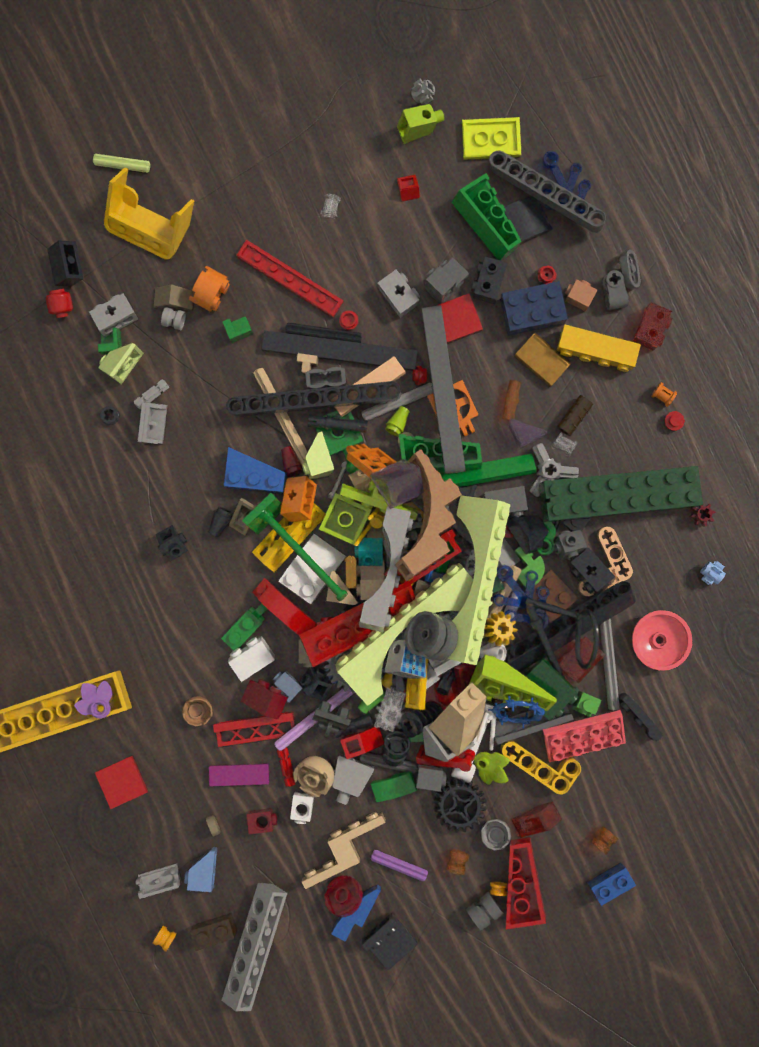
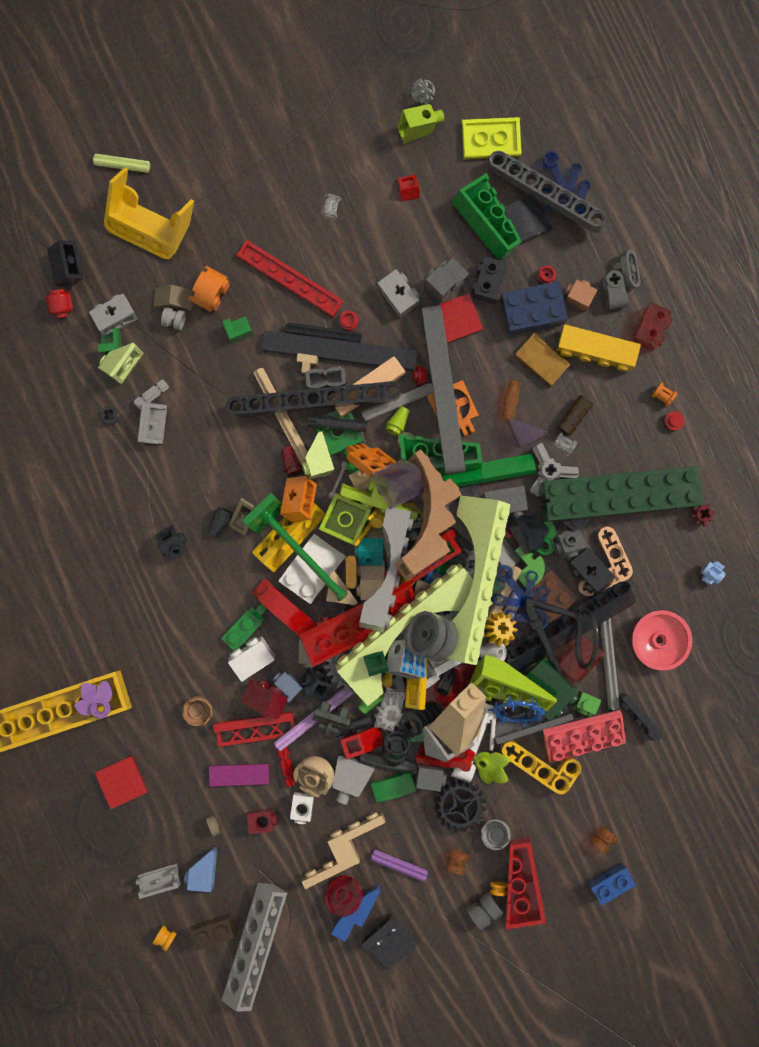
blue wedge [224,447,287,494] -> none
clear red slope [512,802,562,838] -> none
none -> dark green tile [363,651,389,677]

